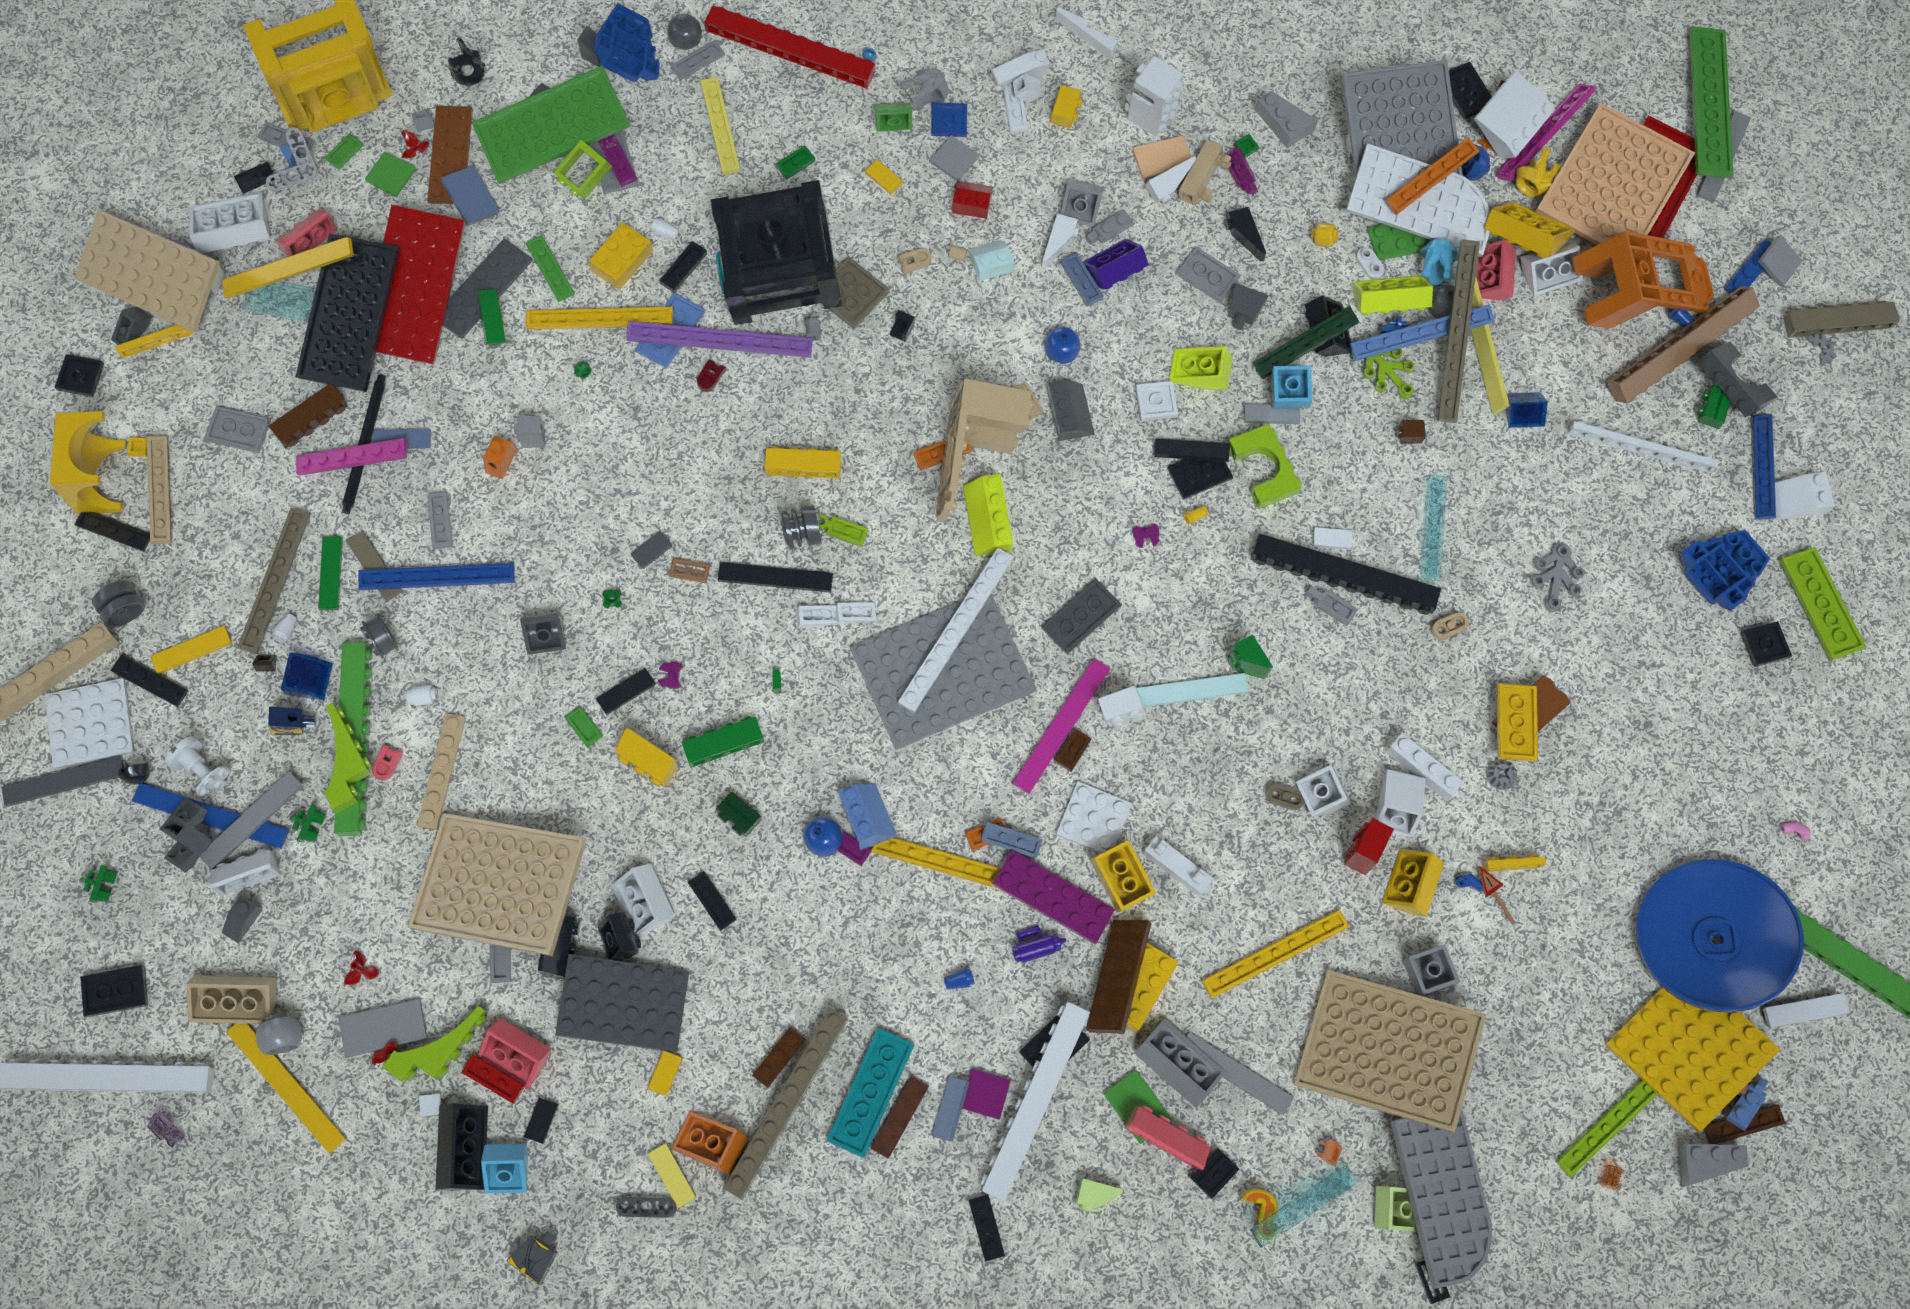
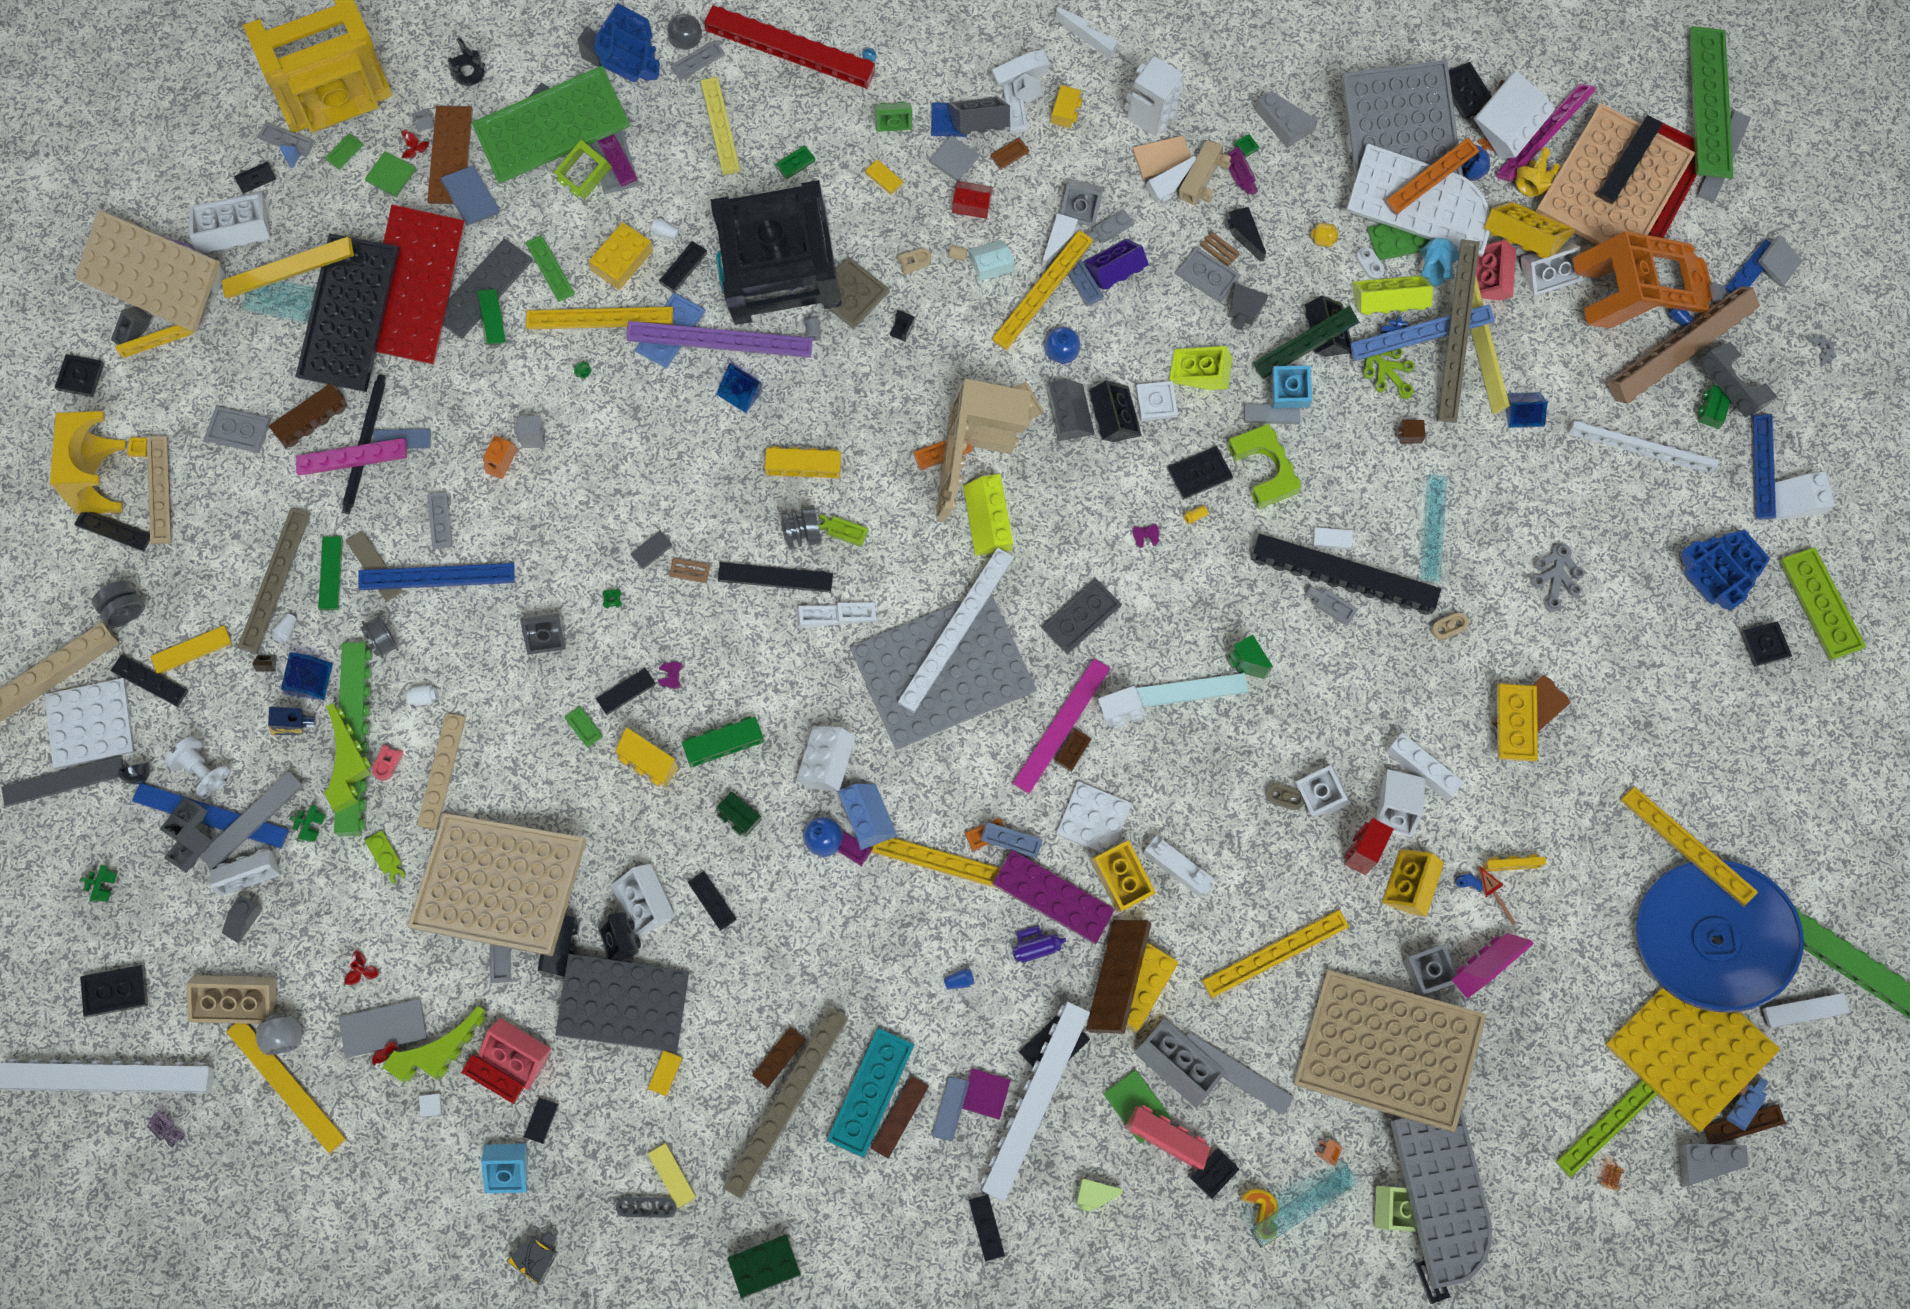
light grey beam [266,126,317,191] -> none
coral slope [276,208,337,257] -> none
black slope [435,1103,488,1191] -> none
orange slope [671,1111,749,1176] -> none
dark red plate [697,359,726,392] -> none
green tile [773,670,781,694] -> none
light grey piece [900,69,950,111] -> none
black tile [1154,438,1230,462] -> none
dark grey cylinder [1428,285,1454,318] -> none
light grey gear [1487,759,1518,790] -> none
bright pink arm [1780,822,1811,840] -> none
dark tan brick [1783,301,1899,338] -> none
none -> lime plate [365,830,406,884]
none -> clear blue slope [716,363,762,413]
none -> dark green brick [727,1234,801,1299]
none -> white brick [796,726,856,791]
none -> dark grey slope [948,97,1010,135]
none -> dark orange tile [990,137,1030,170]
none -> yellow tile [992,230,1094,351]
none -> black slope [1089,380,1142,442]
none -> medium nougat tile [1200,232,1240,267]
none -> dark pink slope [1451,933,1534,999]
none -> black tile [1597,114,1663,205]
none -> yellow tile [1621,786,1758,907]
none -> light grey tile [1709,282,1727,303]

